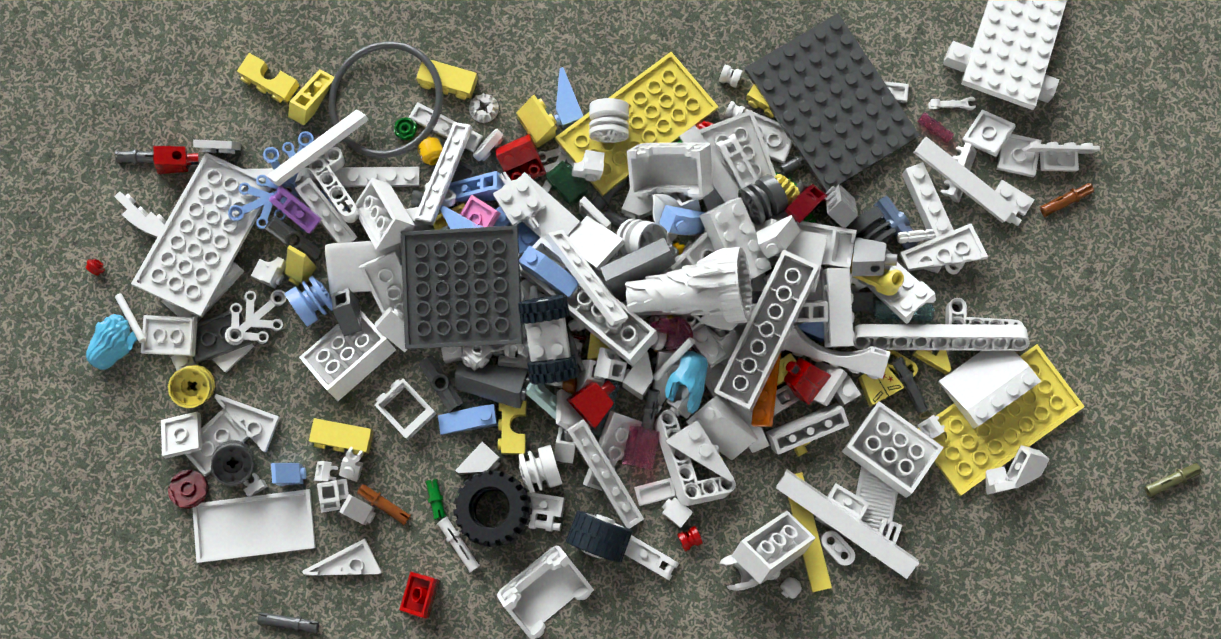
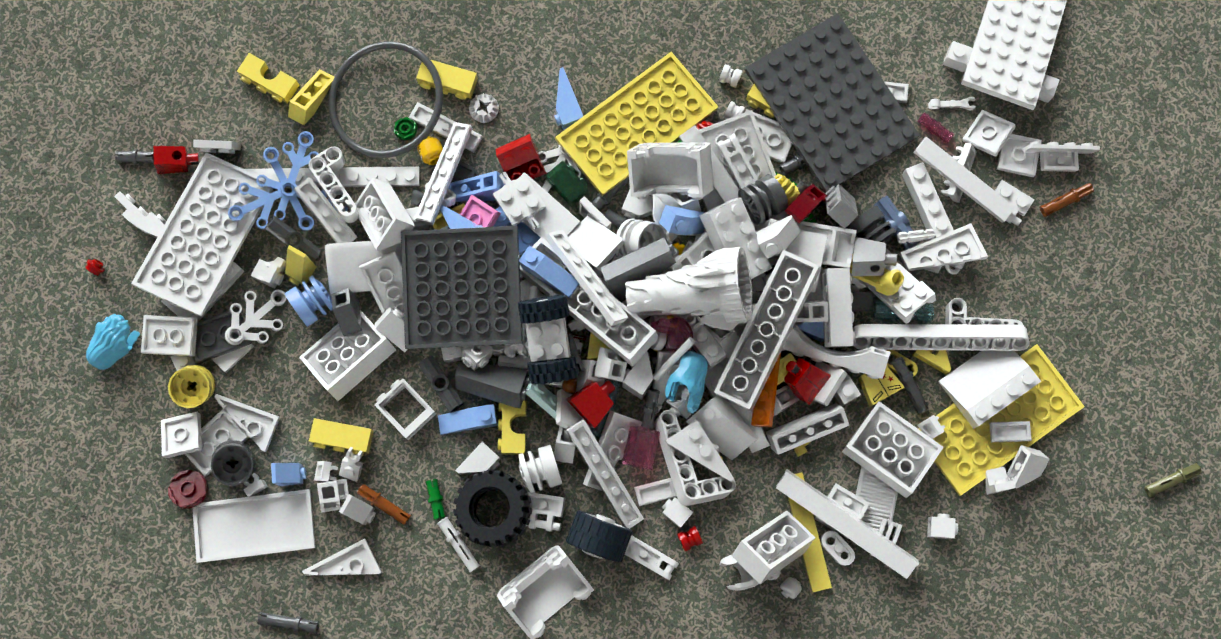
white bar [115,293,146,343] -> none
white tile [267,109,368,187] -> none
medium lavender plate [268,185,322,234] -> none
red slope [399,571,440,618] -> none
white plate [473,129,503,161] -> none
light yellow slope [516,95,557,148] -> none
white brick [572,150,605,182] -> none
white wheel [589,98,629,143] -> none
none -> white brick [927,514,958,539]
none -> white tile [989,421,1032,443]

